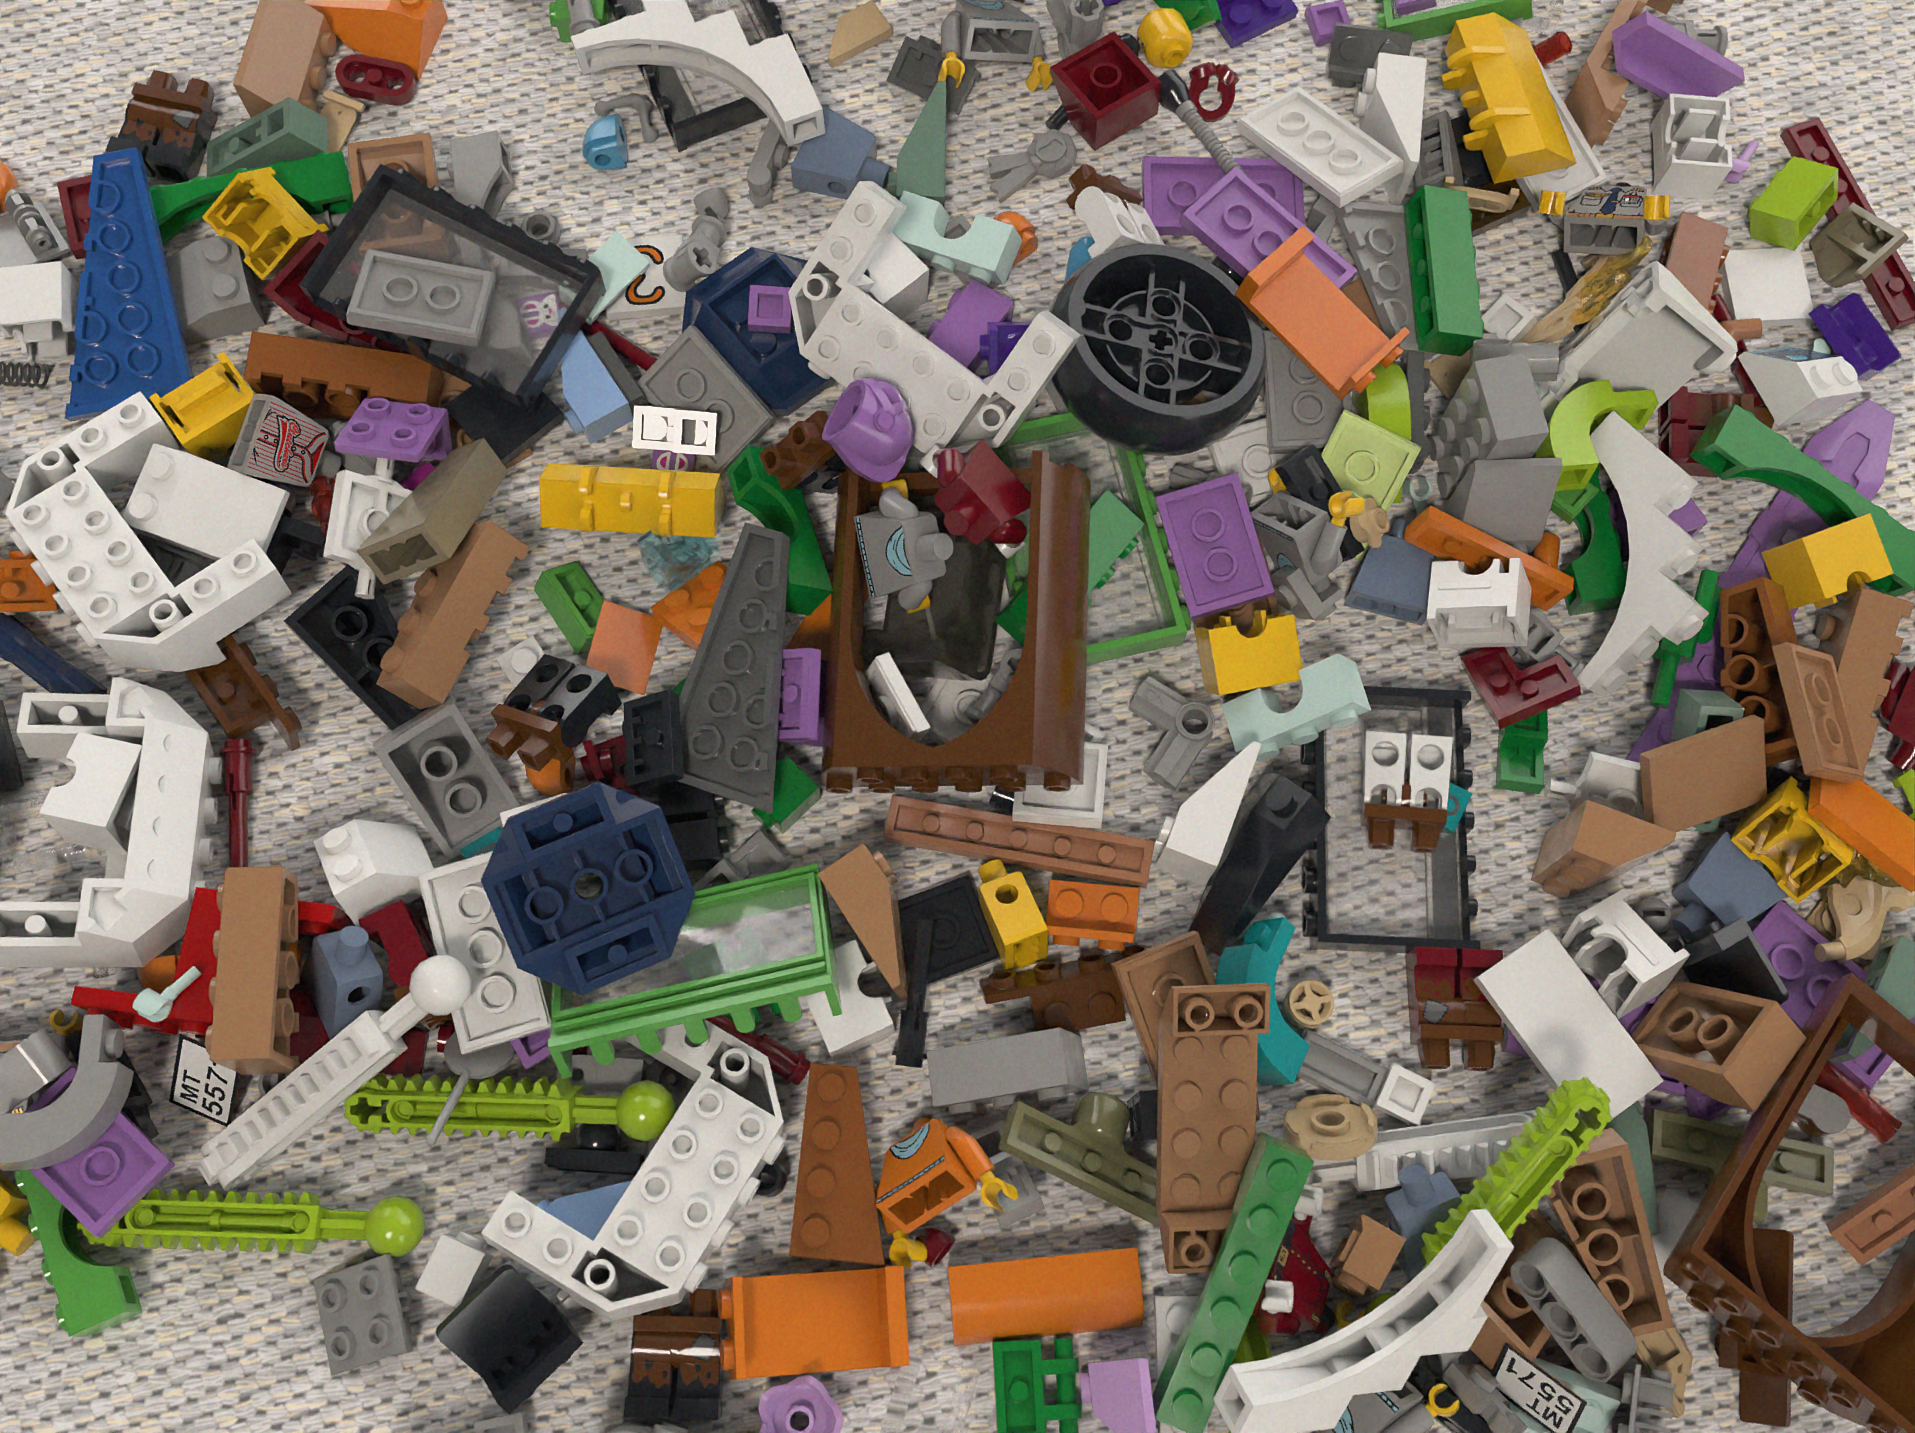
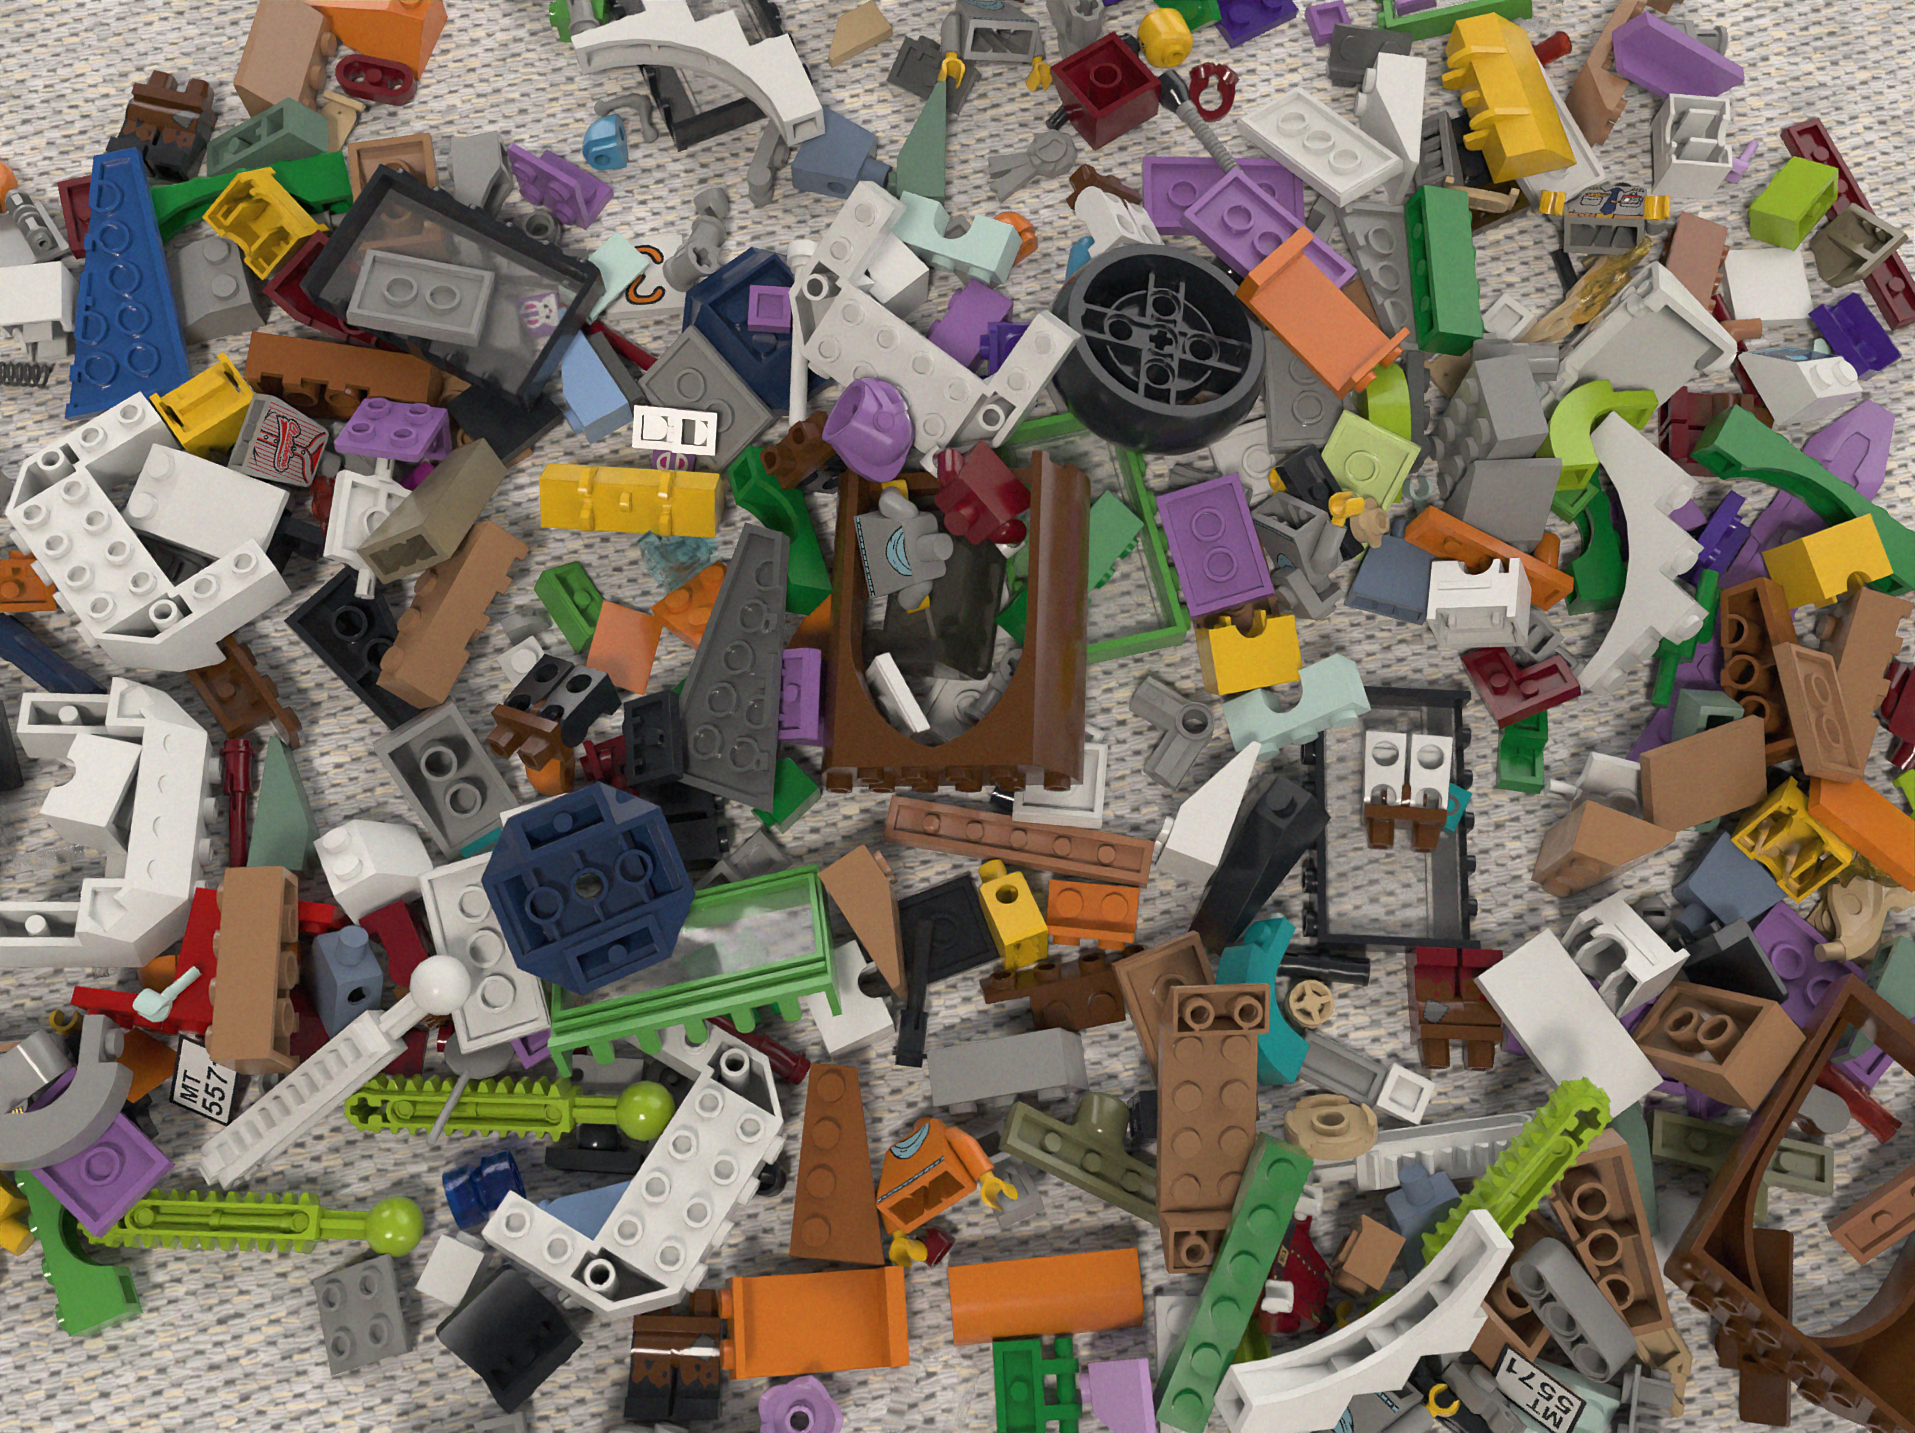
none -> orange sticker [75,1027,177,1103]
none -> sand green slope [247,736,322,880]
none -> clear blue wheel [442,1148,527,1231]
none -> light grey tile [500,610,552,646]
none -> medium lavender bracket [507,143,614,230]
none -> white piece [787,240,818,428]
none -> black pin [1276,949,1370,987]
none -> dark purple bracket [1678,490,1750,588]

